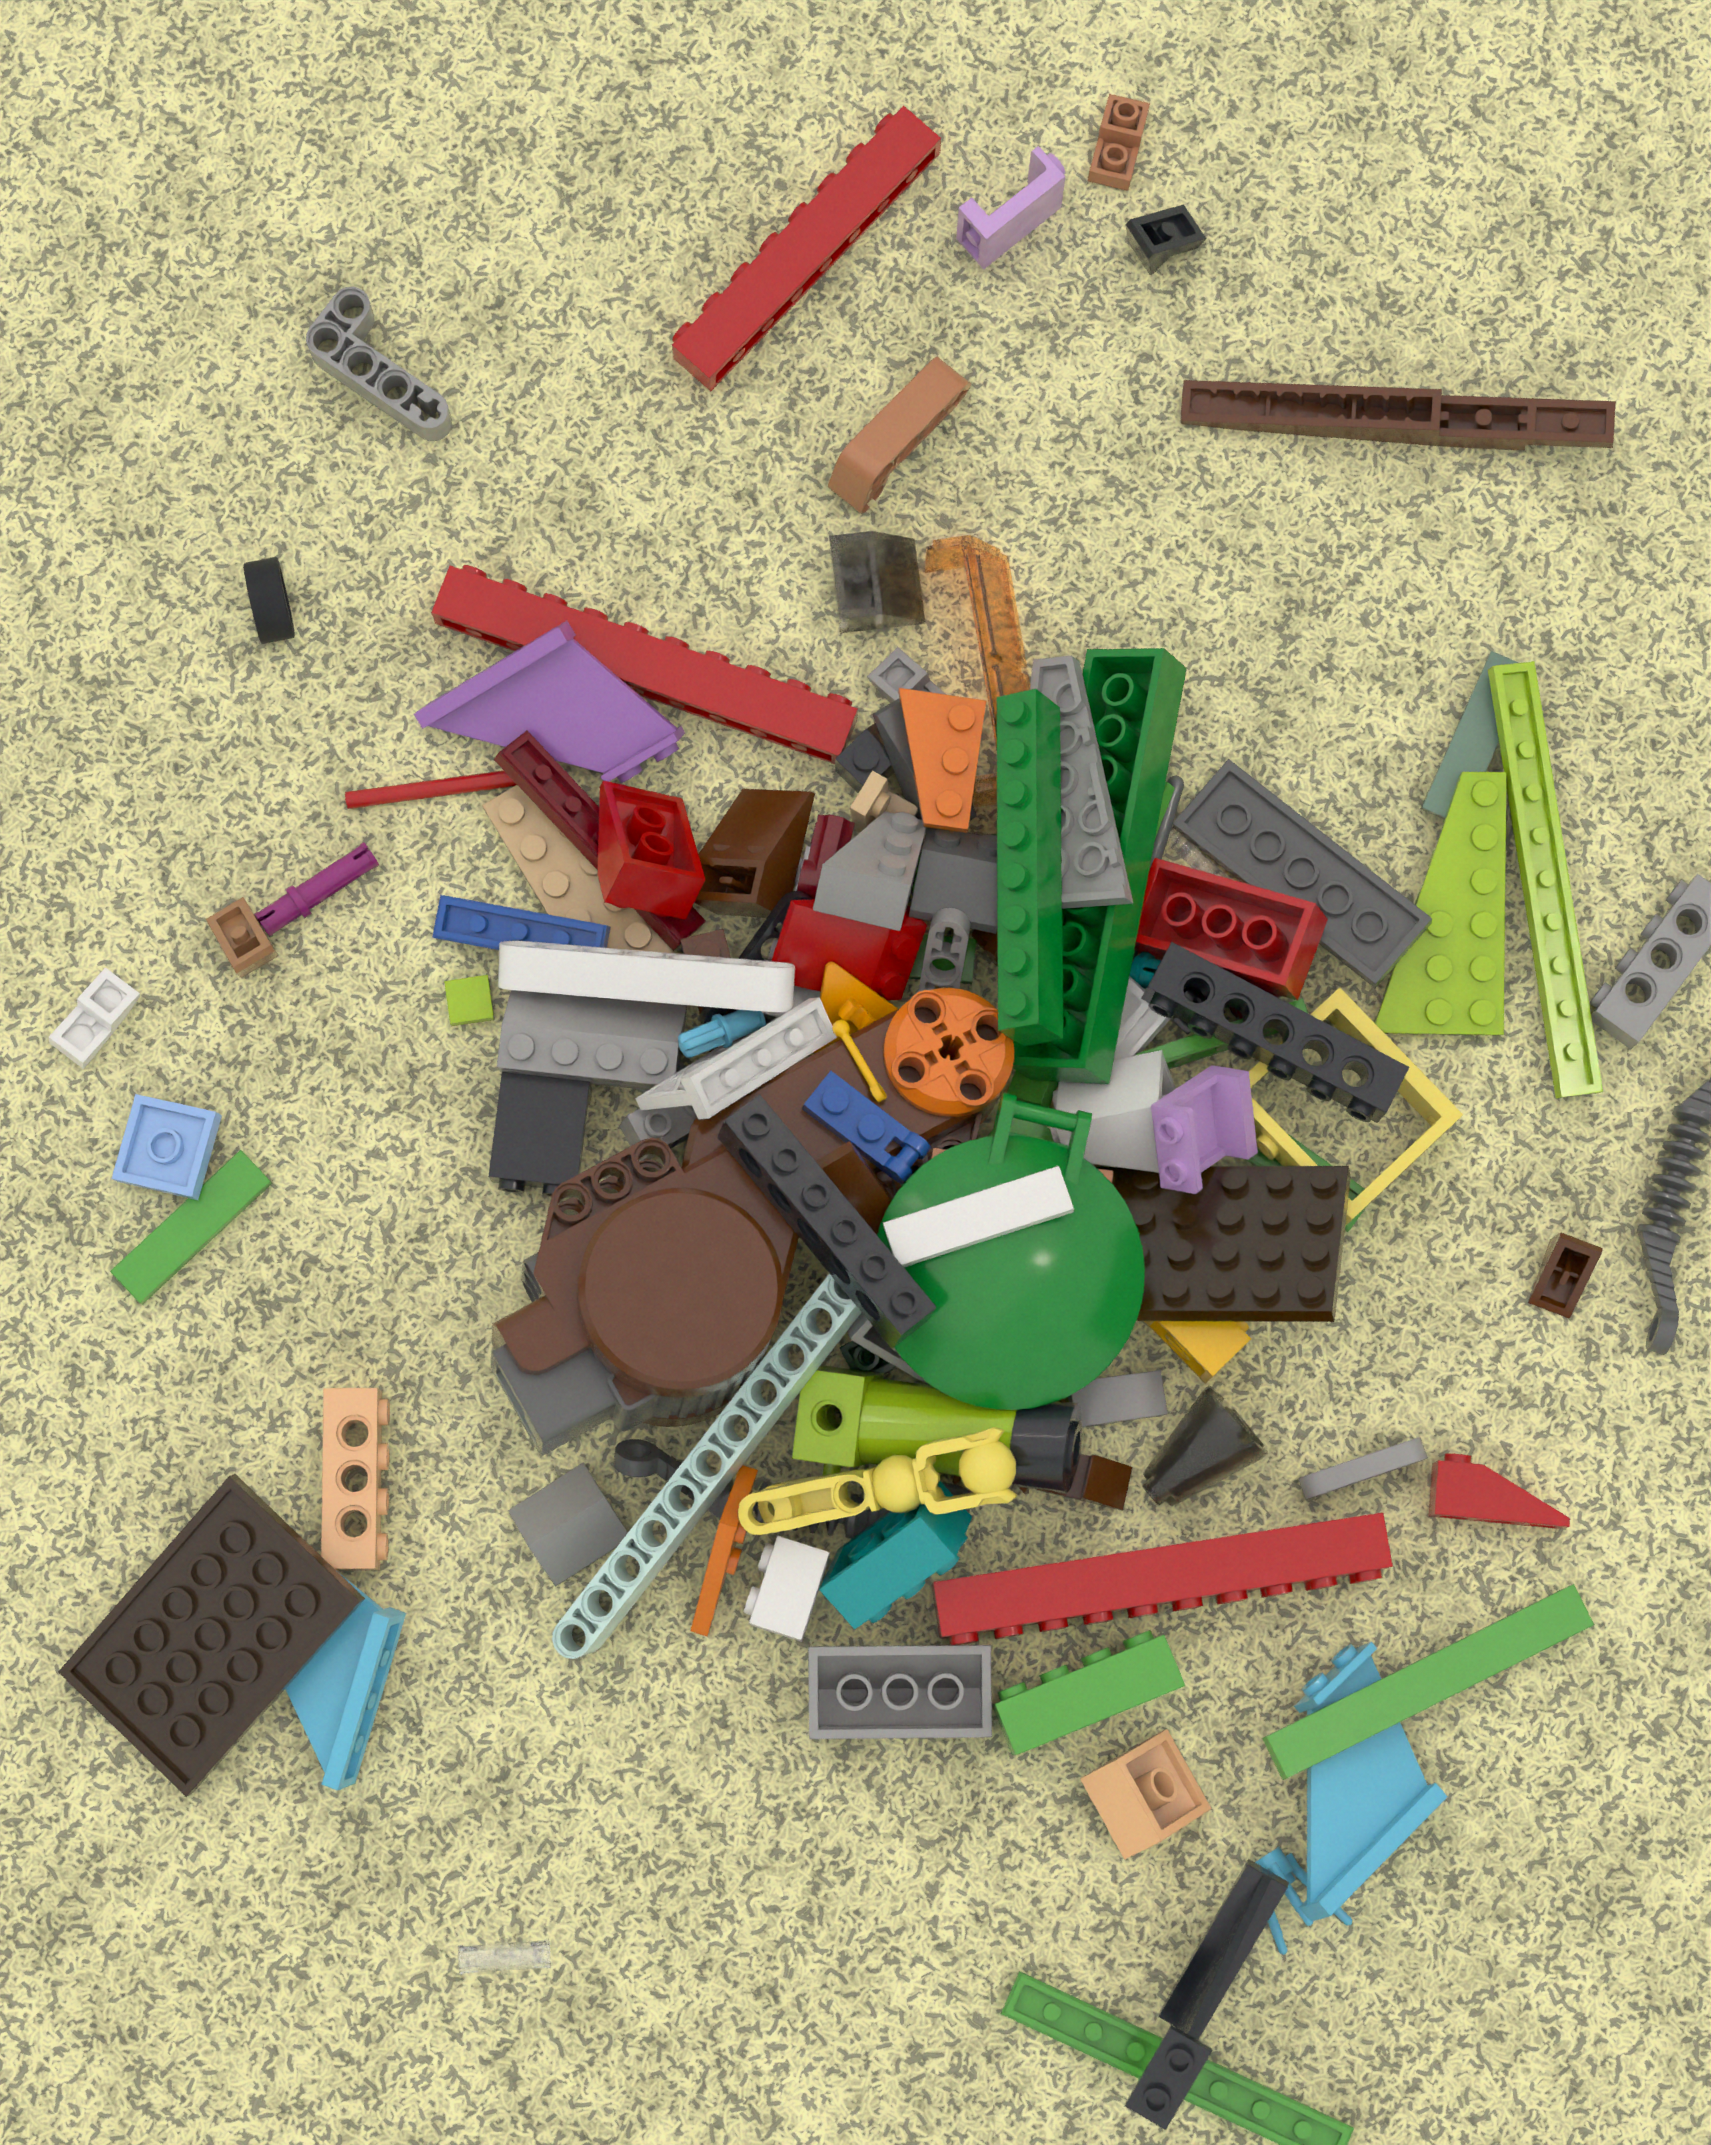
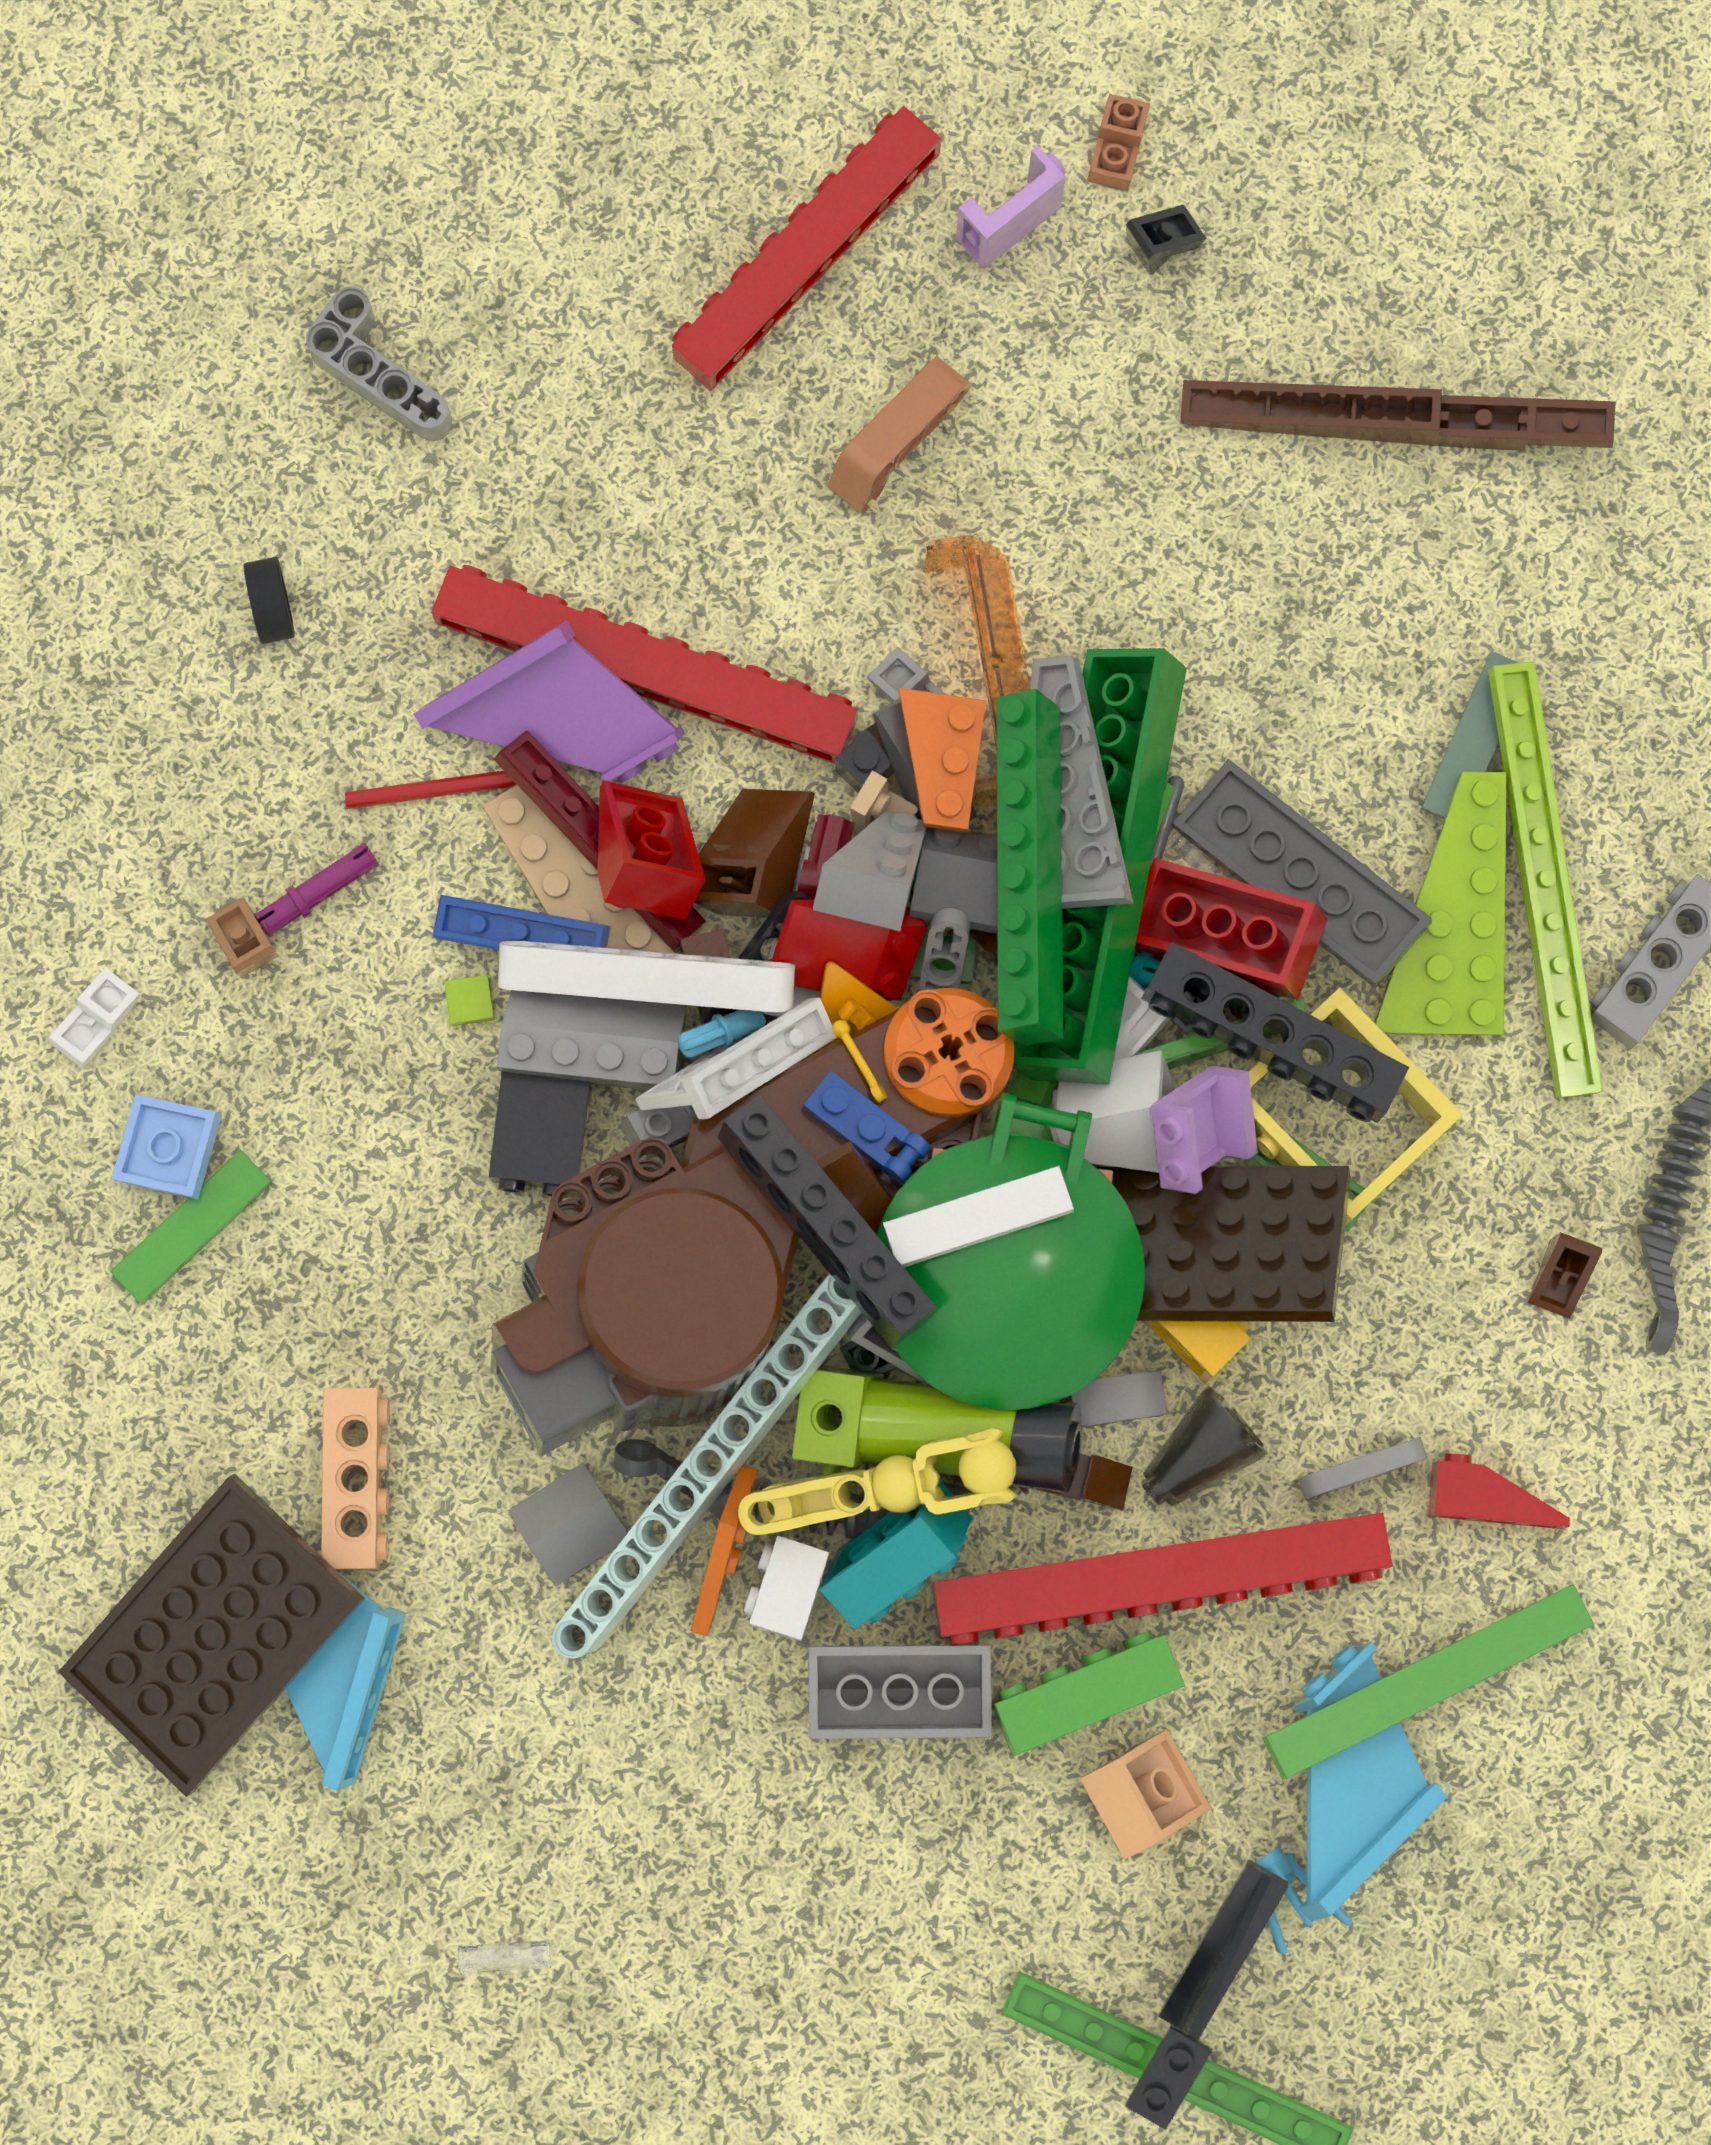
clear smoke slope [829,531,925,634] -> none

